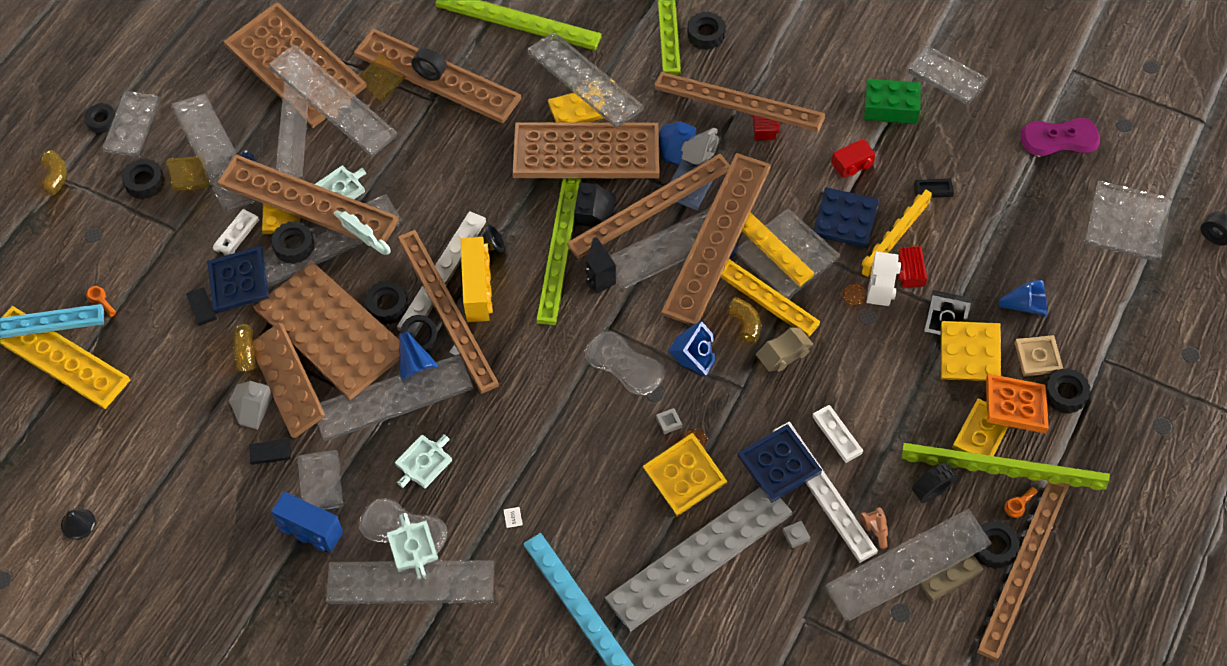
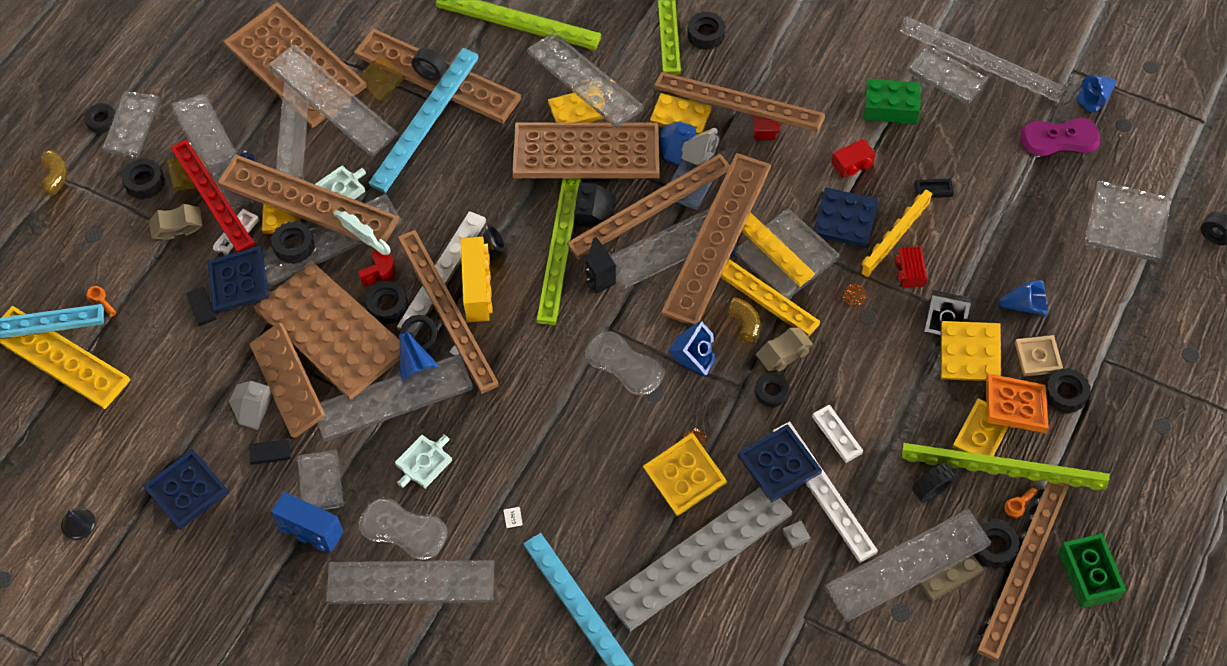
clear yellow cylinder [233,324,256,371] -> none
light aqua plate [387,513,438,579] -> none
light grey plate [656,408,682,434] -> none
nougat piece [860,507,888,549] -> none
white brick [866,252,901,306] -> none
none -> dark blue plate [143,449,229,530]
none -> dark tan brick [149,204,203,240]
none -> red plate [171,139,255,252]
none -> red brick [358,251,395,287]
none -> medium azure plate [369,48,479,193]
none -> yellow plate [650,93,711,135]
none -> black tyre [754,372,790,407]
none -> clear plate [901,16,1066,103]
none -> green brick [1058,533,1126,609]
none -> blue hat [1076,75,1116,112]

